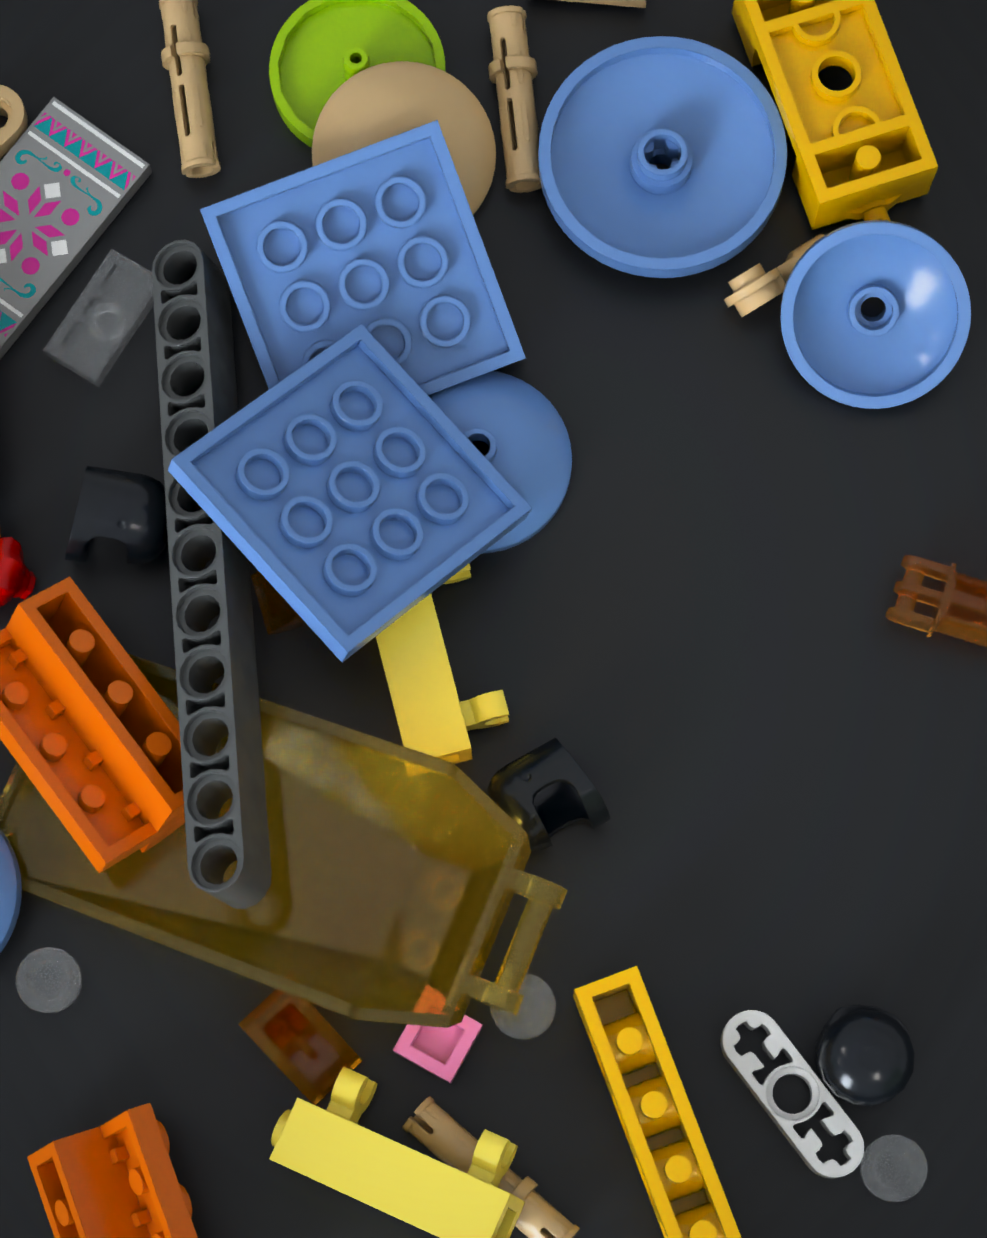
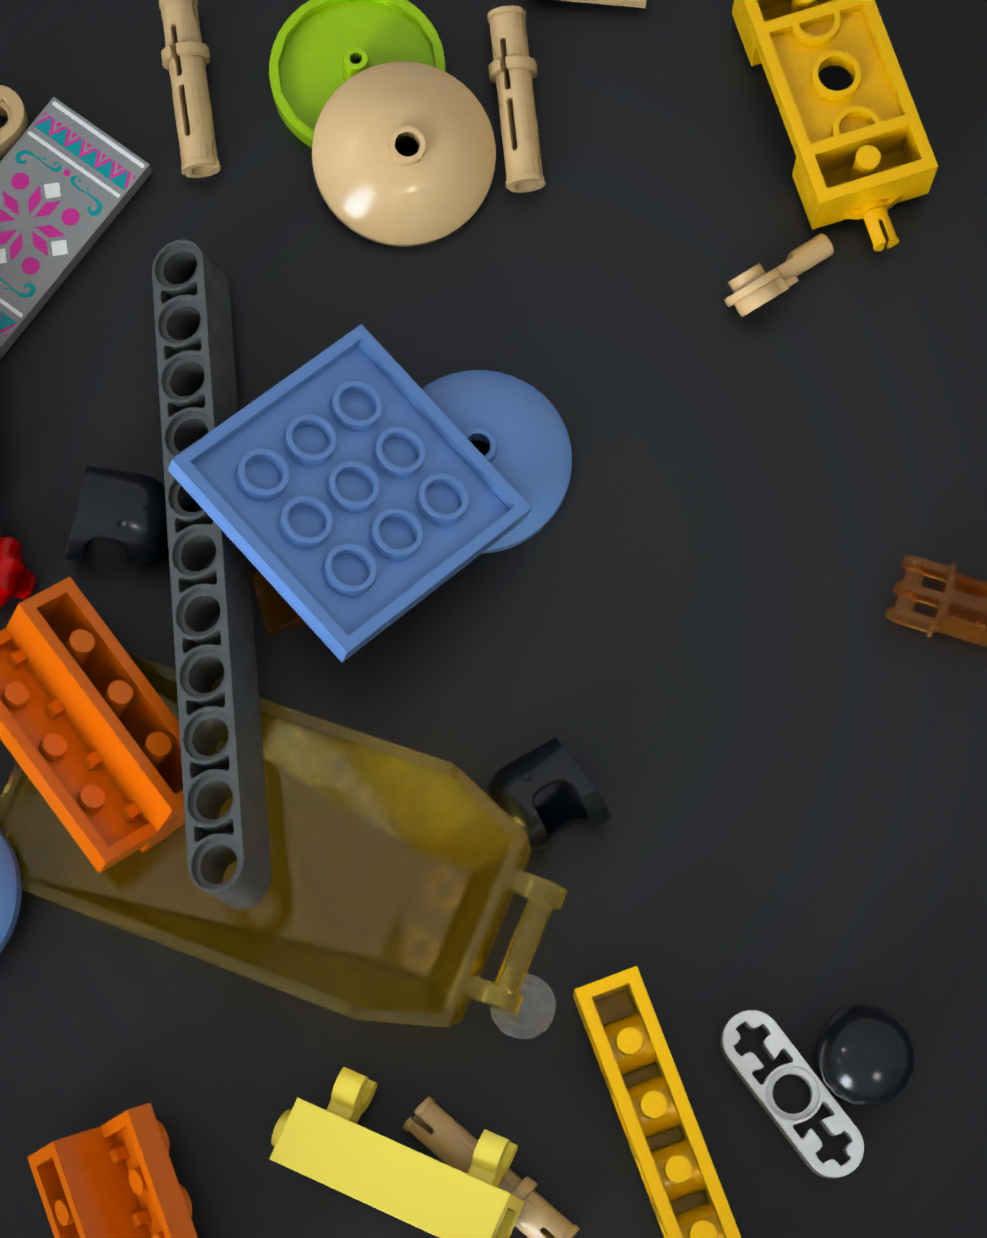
clear plate [15,947,82,1013] -> none
clear plate [43,249,154,387] -> none
medium blue plate [200,120,526,395] -> none
clear orange slope [238,978,363,1105] -> none
light yellow brick [376,563,509,775] -> none
bright pink plate [393,992,483,1084] -> none
medium blue dish [538,36,787,278] -> none
medium blue dish [780,220,971,409] -> none
clear plate [860,1134,928,1202] -> none

